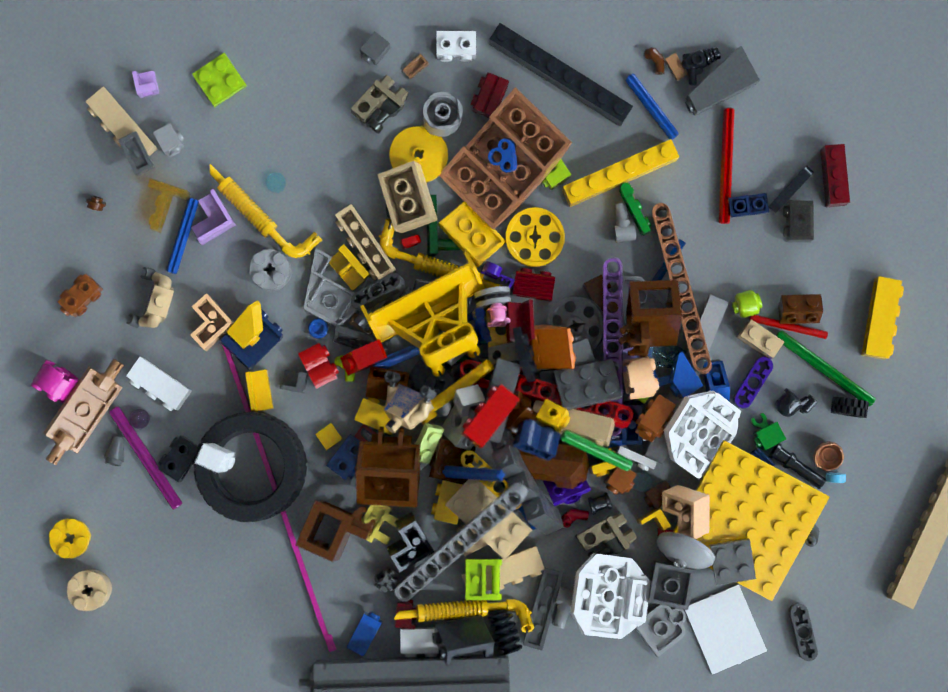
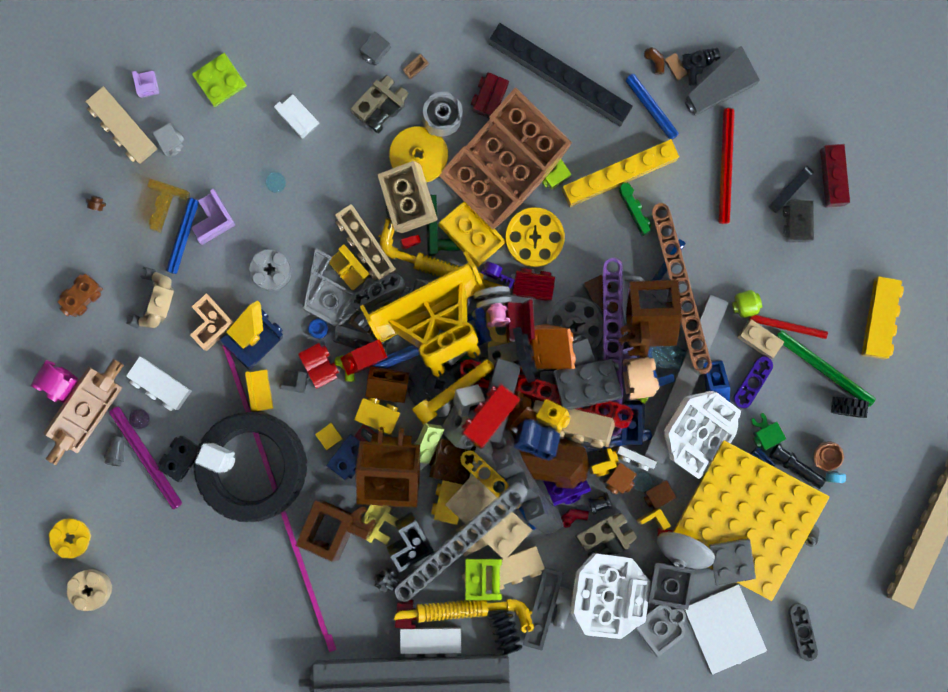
dark grey plate [118,131,155,176] -> none
yellow piece [210,164,323,258] -> none
blue bracket [347,611,383,656] -> none
tan torso [384,371,436,433] -> none
black panel [432,615,494,666] -> none
white brick [437,31,476,62] -> none
blue axle [442,466,505,482] -> none
blue piece [488,138,517,173] -> none
green axle [561,430,633,471] -> none
light grey pin [614,203,636,243] -> none
dark orange brick [635,394,676,443] -> none
light nougat brick [662,485,709,539] -> none
blue slope [669,352,704,399] -> none
dark blue slope [728,193,769,218] -> none
black piece [775,388,818,417] -> none
reddish brown brick [778,294,823,324] -> none
none -> white panel [274,95,319,139]

